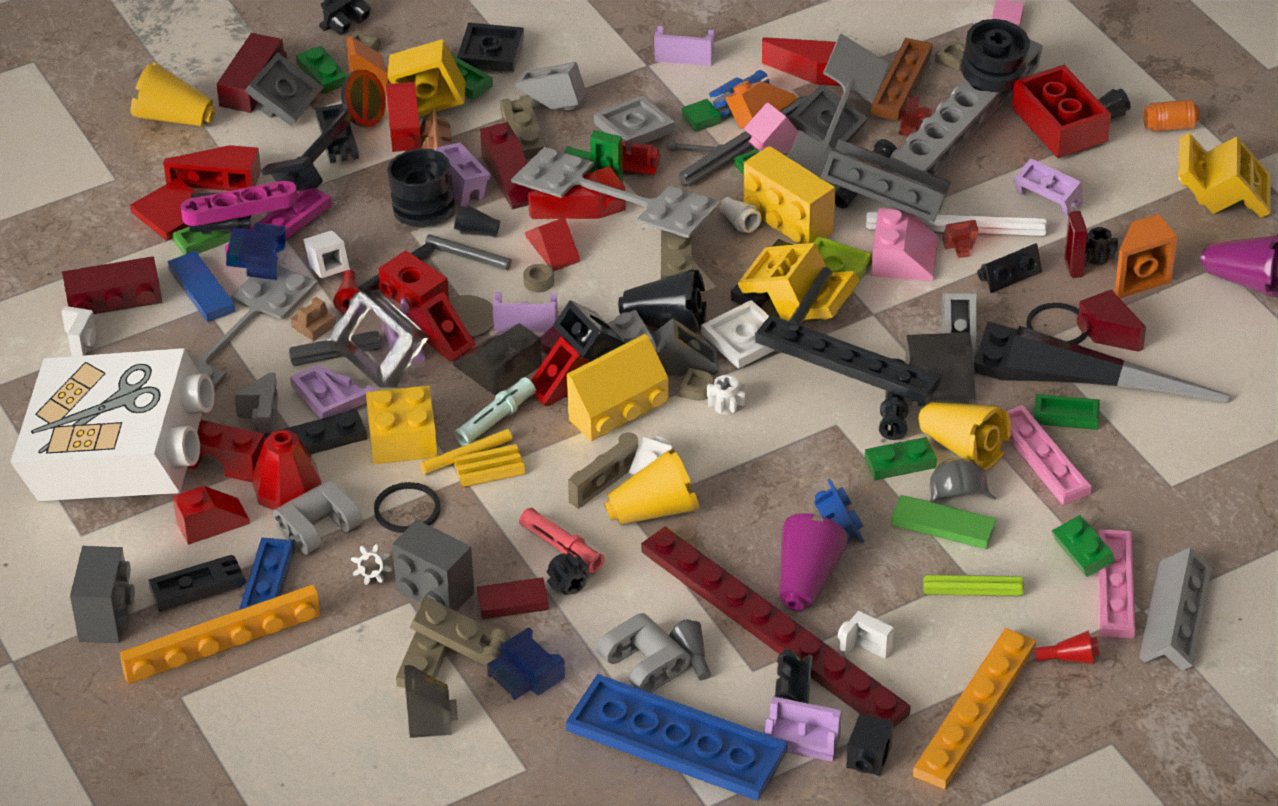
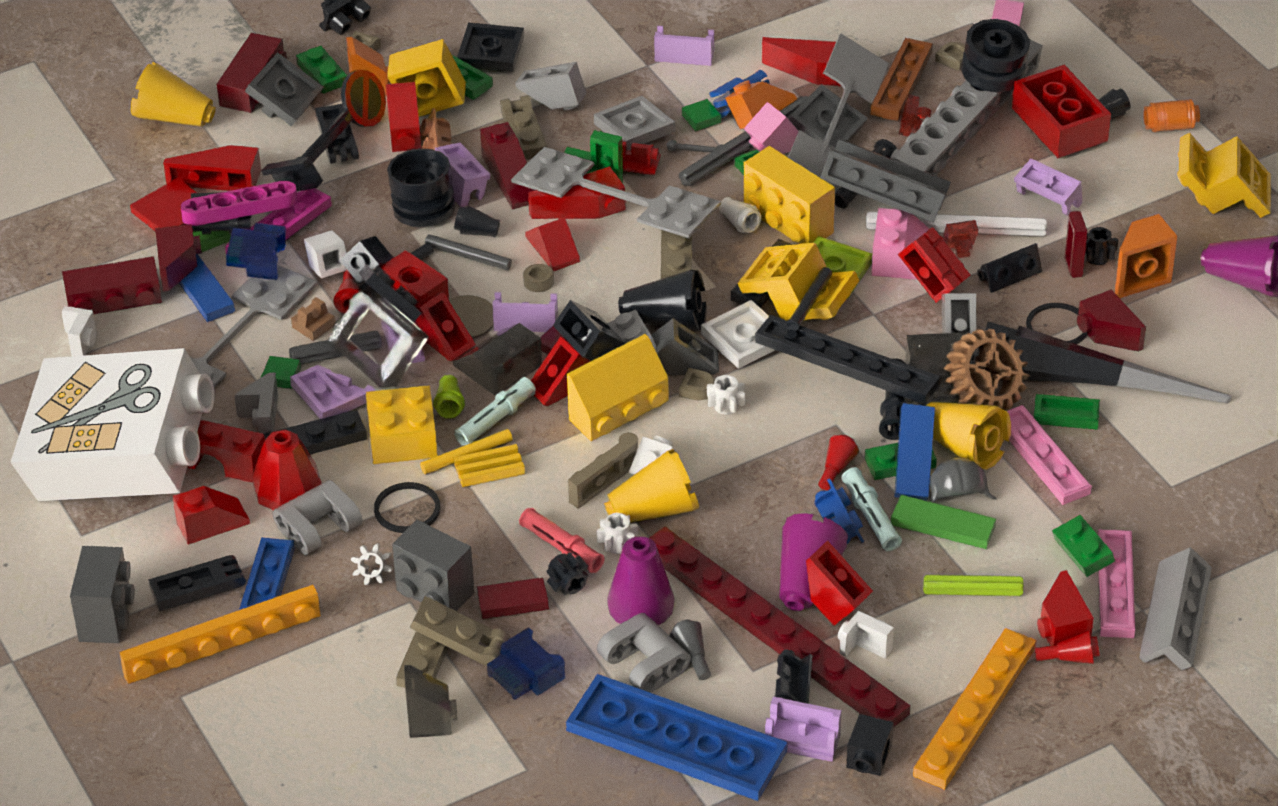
none -> dark red slope [155,224,202,292]
none -> green tile [261,356,301,389]
none -> black brick [340,236,394,284]
none -> black plate [359,264,421,323]
none -> lime cone [433,375,465,418]
none -> white gear [597,513,638,554]
none -> magenta cone [607,536,675,625]
none -> red slope [806,540,873,626]
none -> red cone [818,435,859,490]
none -> light aqua pin [842,467,902,551]
none -> blue tile [894,403,935,501]
none -> red brick [897,227,971,303]
none -> medium nougat gear [944,329,1030,410]
none -> red slope [1037,570,1094,646]

